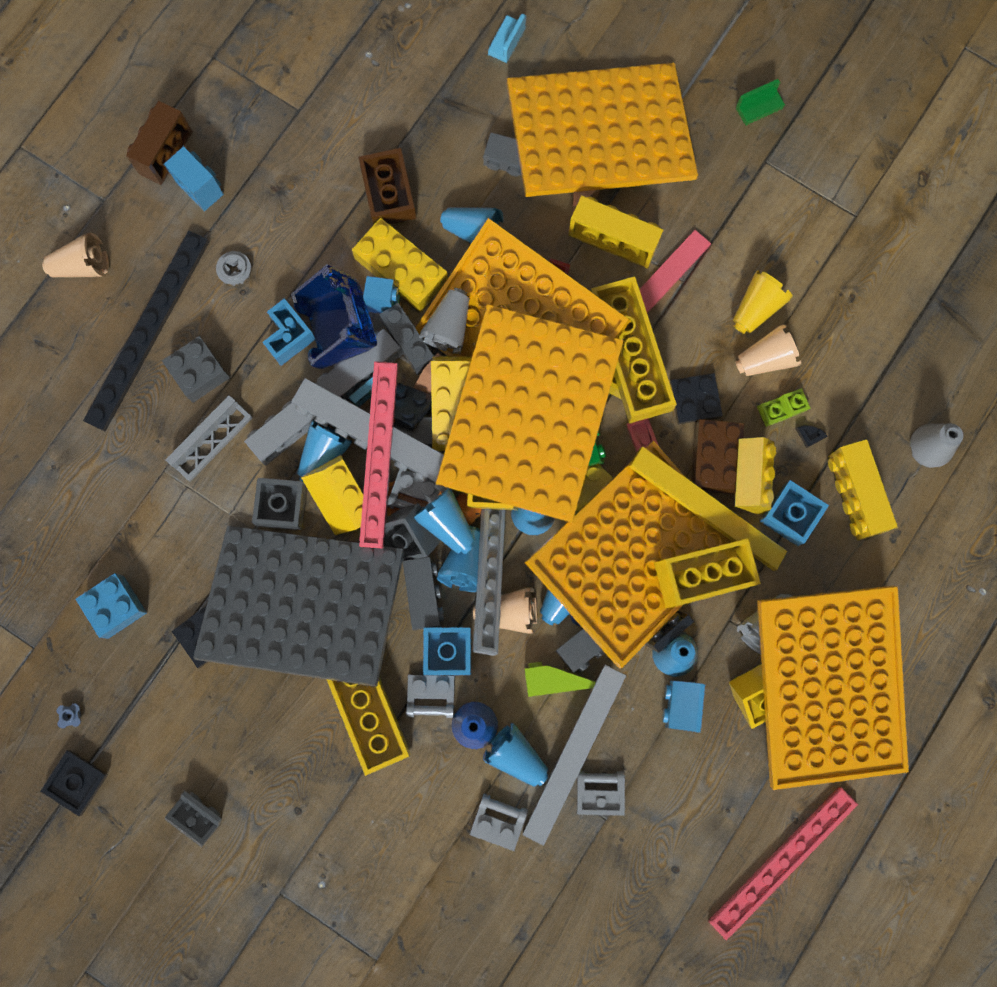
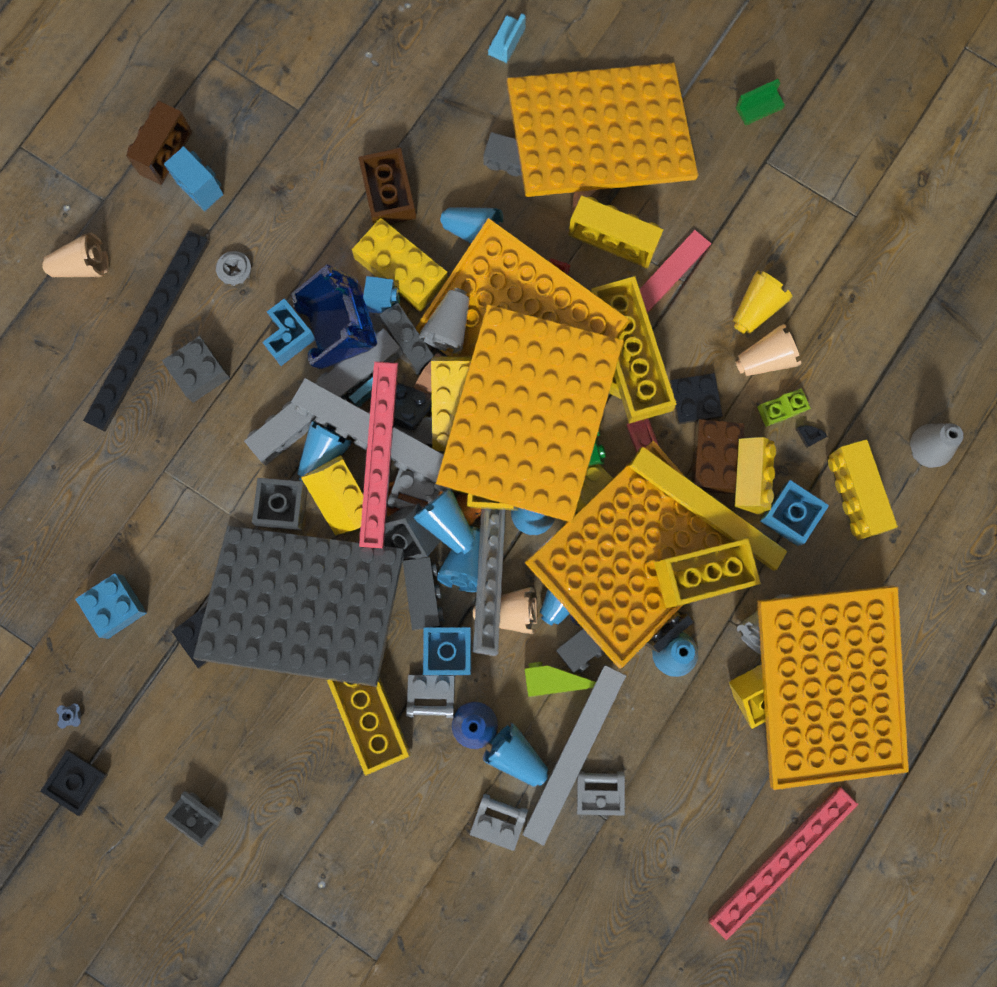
light grey fence [166,395,252,482] -> none
dark azure slope [662,681,705,733] -> none

